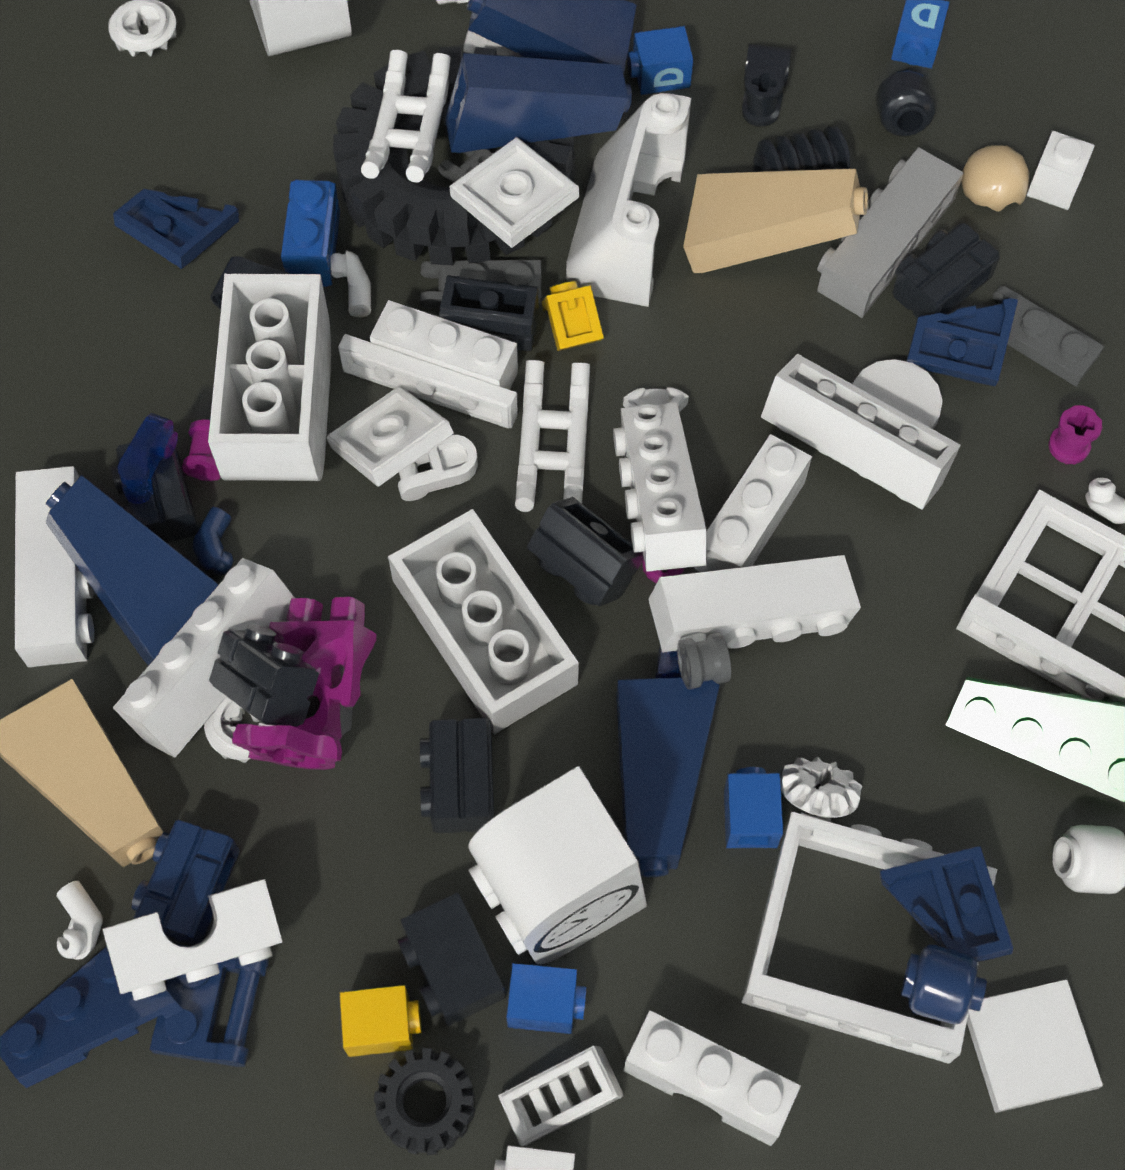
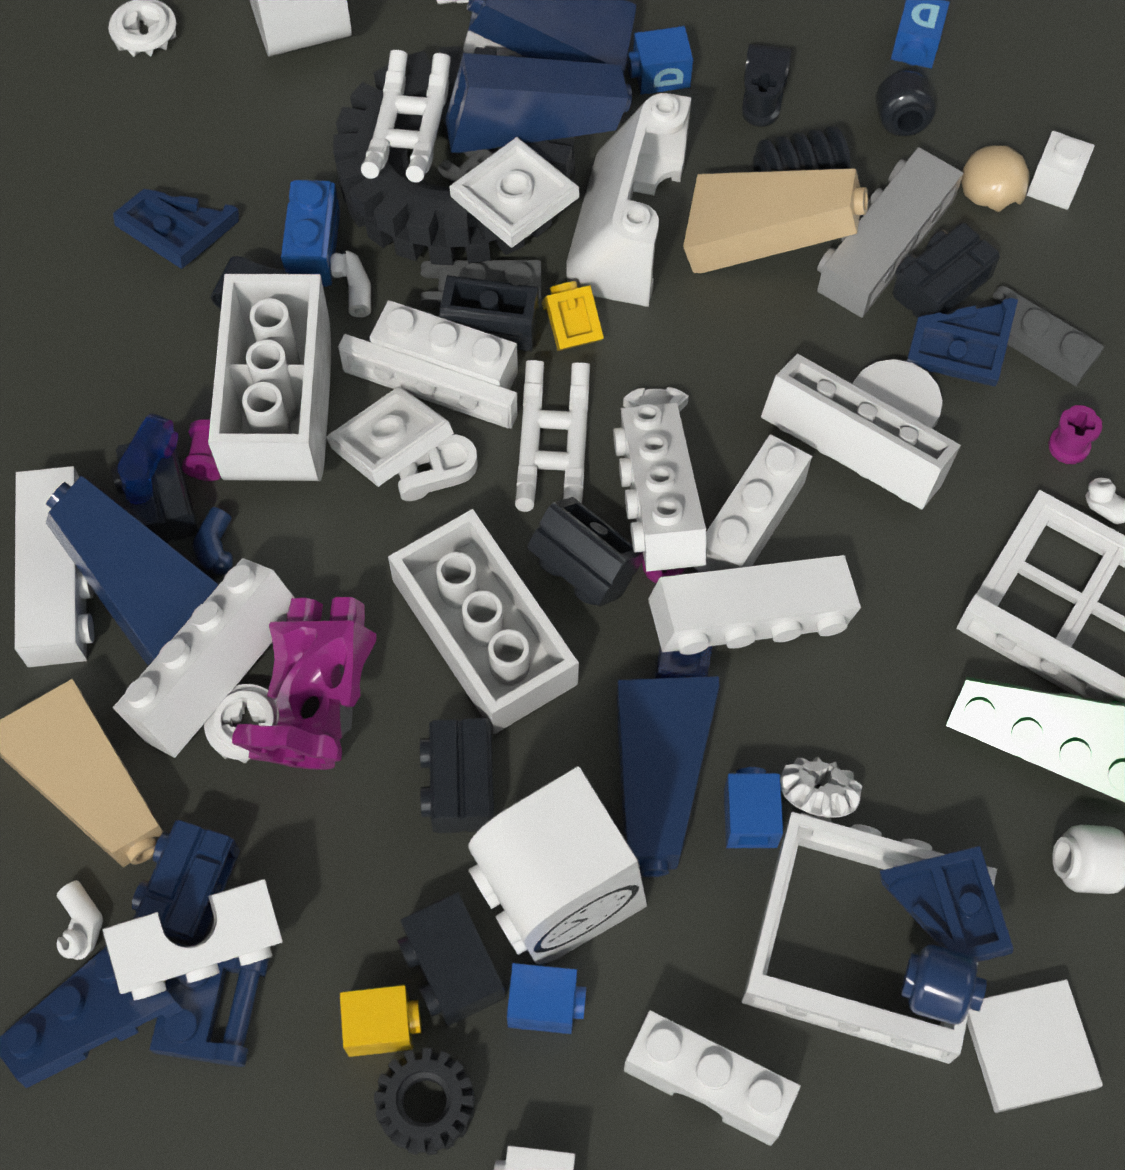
black brick [209,625,319,727] -> none
white slope [498,1046,624,1147] -> none
dark grey wheel [677,633,731,689] -> none

